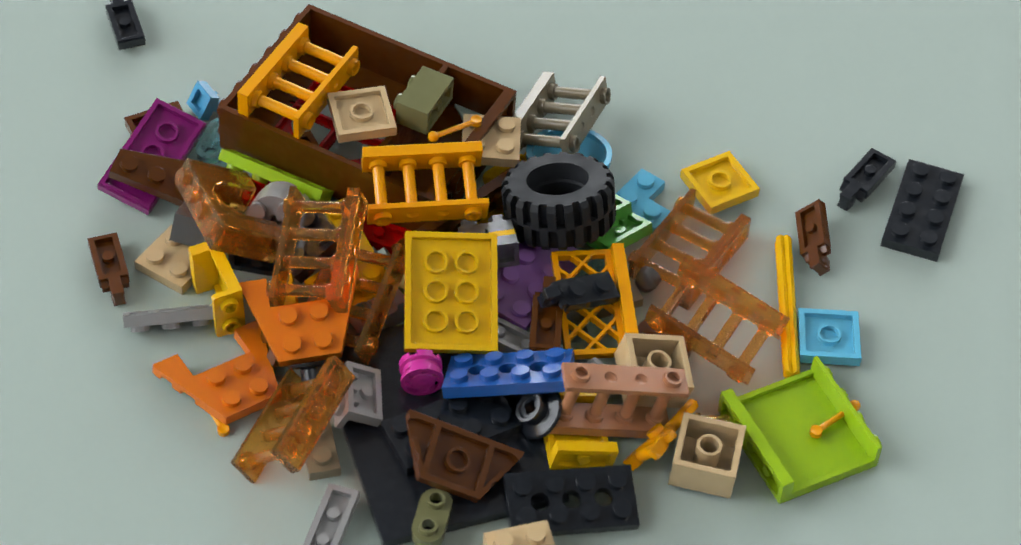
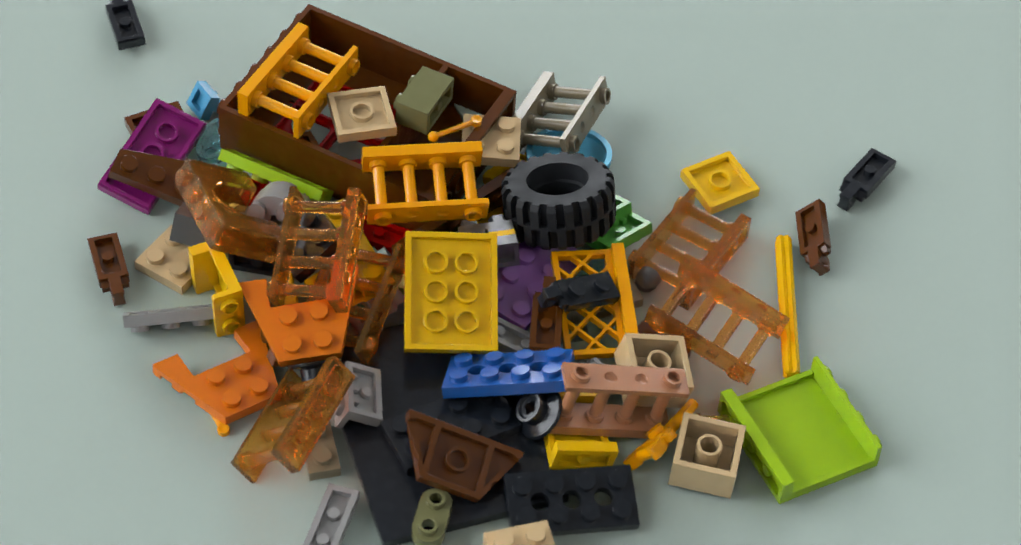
dark pink wheel [399,349,444,396] -> none
medium azure plate [616,168,672,236] -> none
medium azure plate [797,308,862,366] -> none
light orange hinge [809,400,861,439] -> none
black plate [880,159,964,262] -> none

